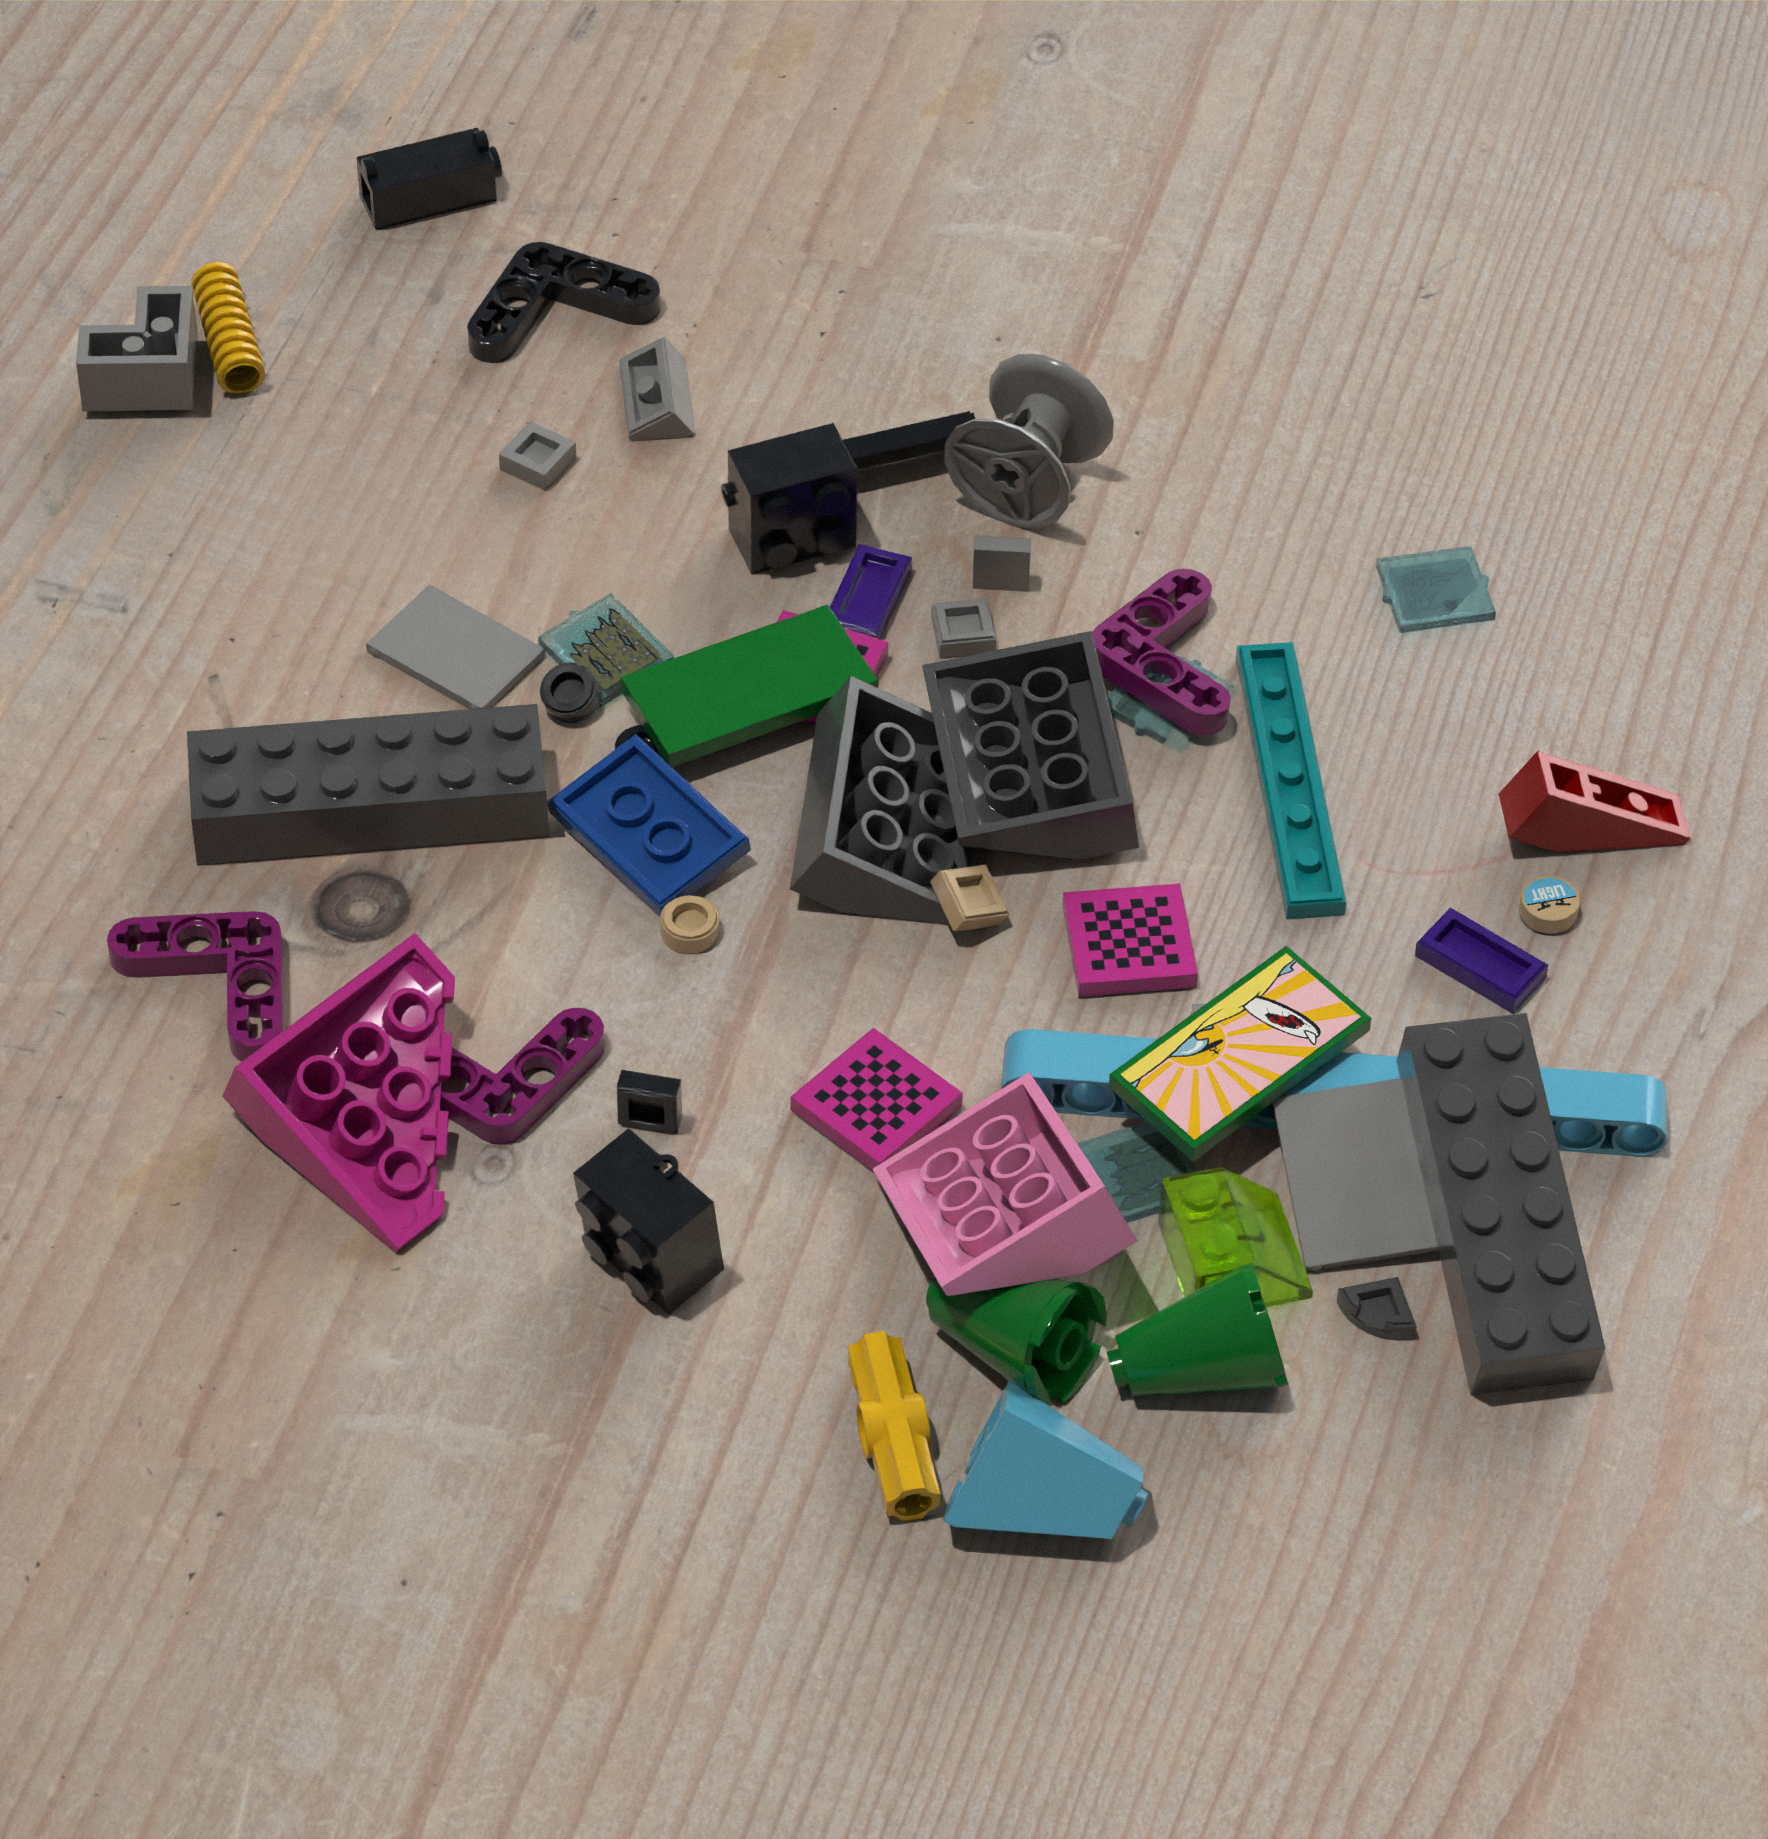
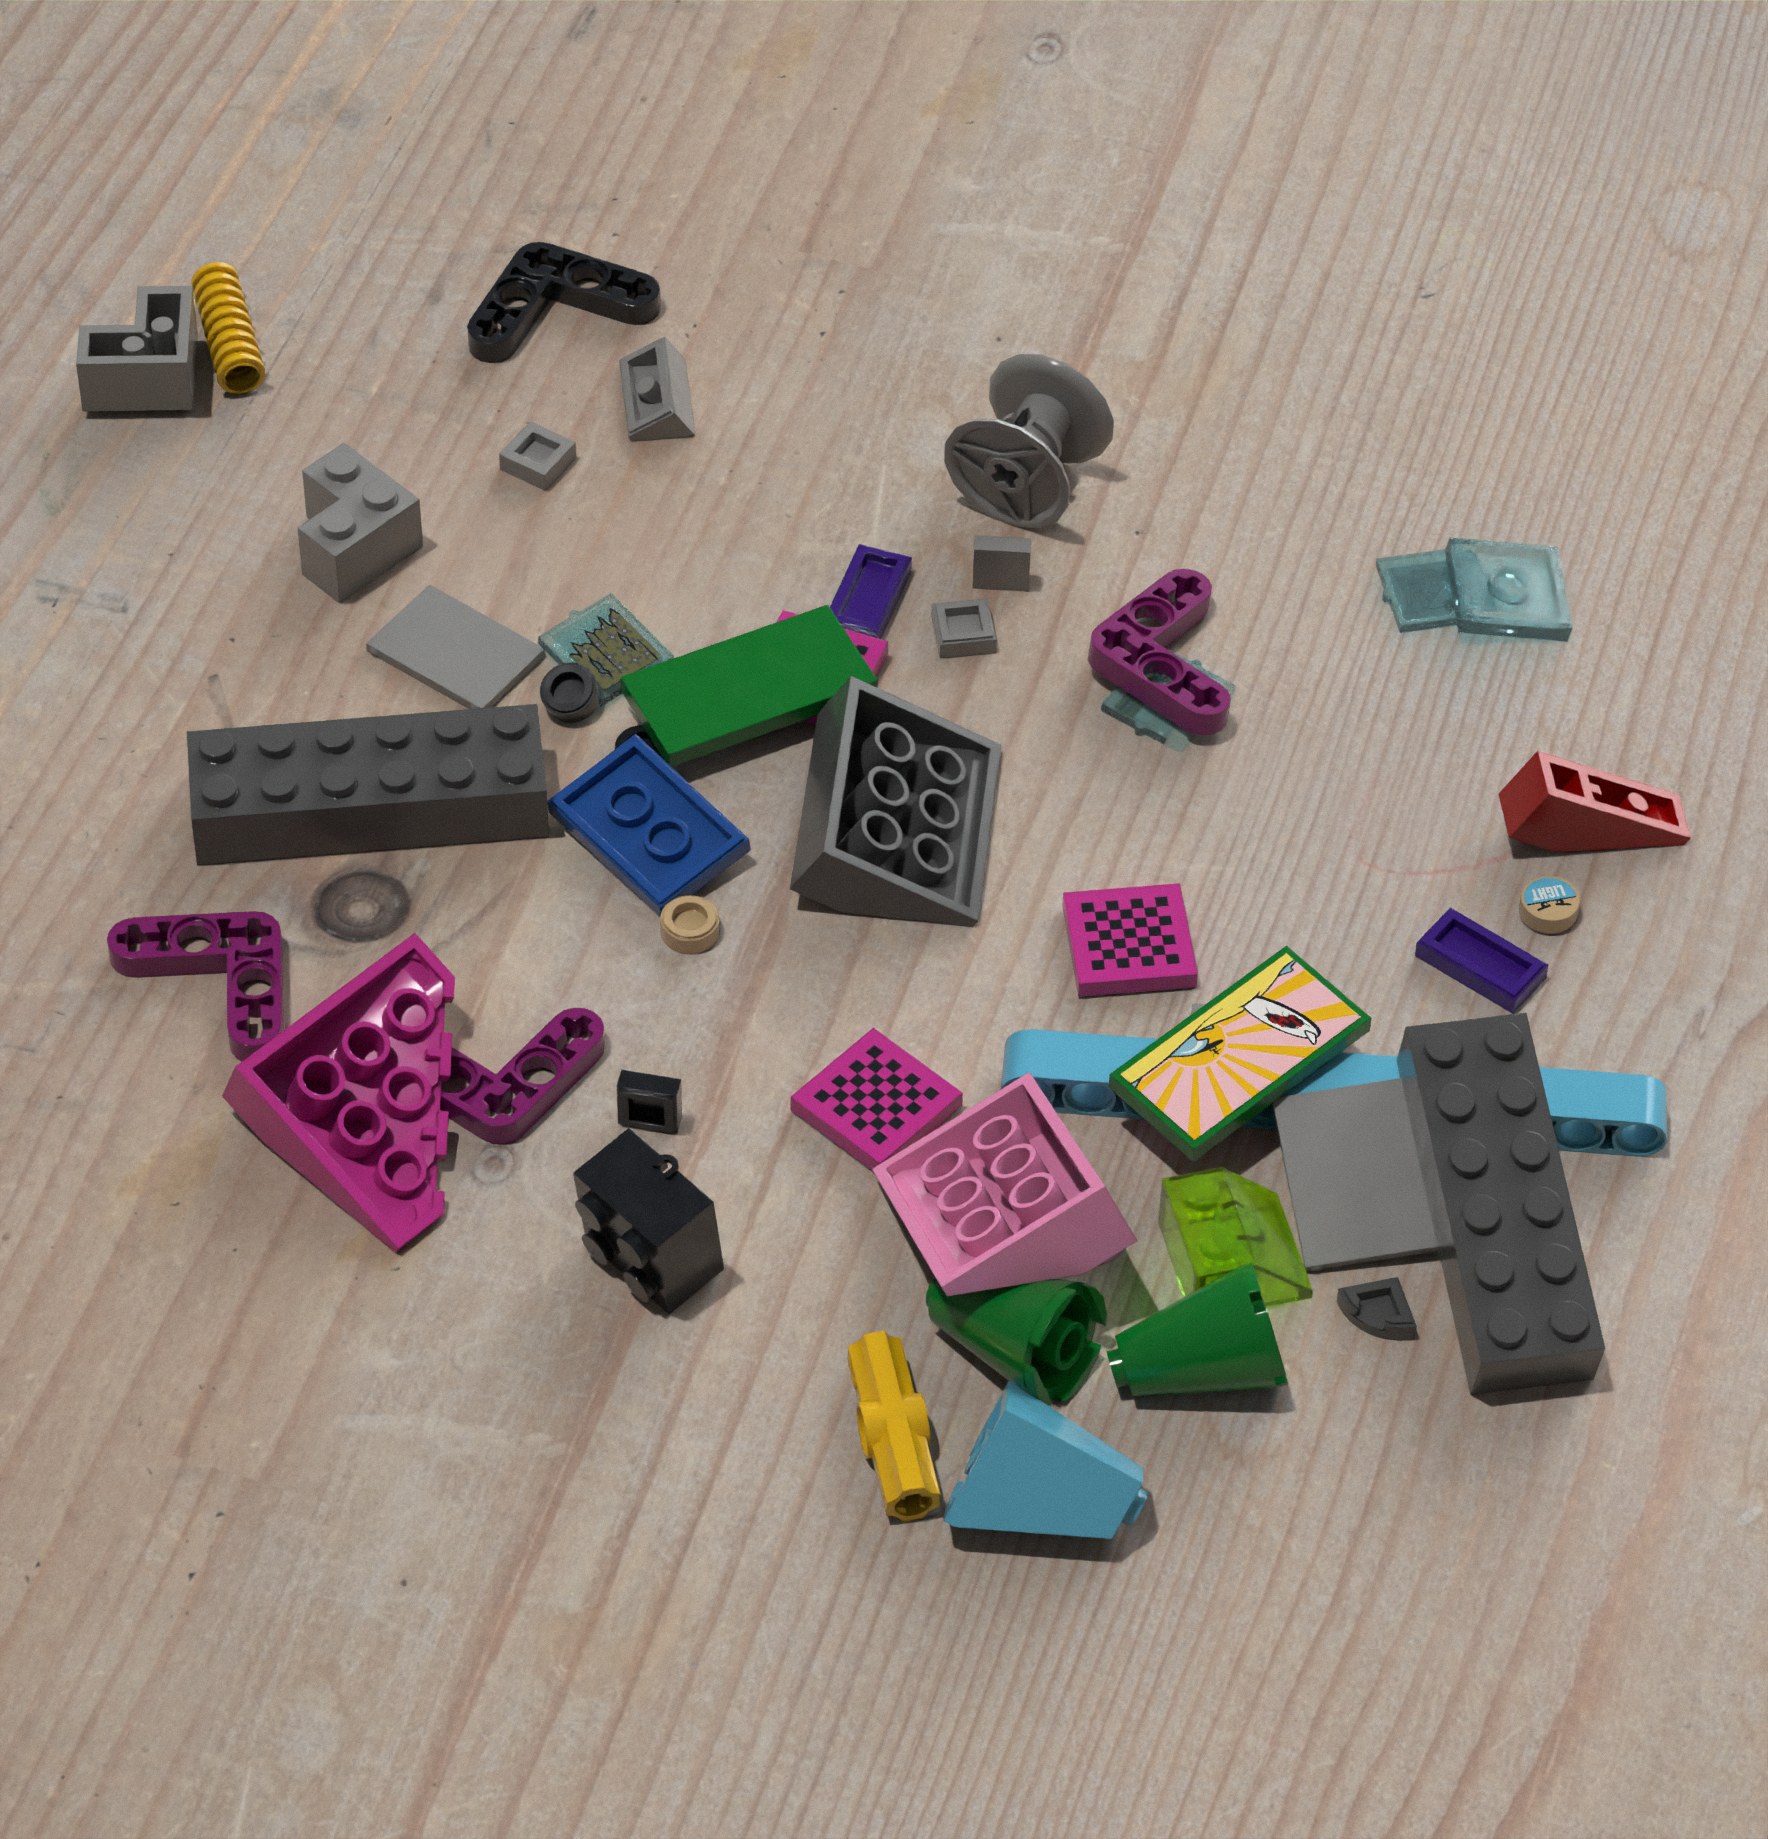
black brick [357,127,502,230] -> none
black brick [721,423,857,574] -> none
black tile [843,411,975,471] -> none
dark grey slope [922,631,1139,859] -> none
tan tile [930,865,1010,932] -> none
clear light blue piece [1077,1121,1209,1223] -> none
teal tile [1236,642,1346,919] -> none
none -> light grey brick [298,443,423,604]
none -> clear light blue tile [1445,537,1573,642]

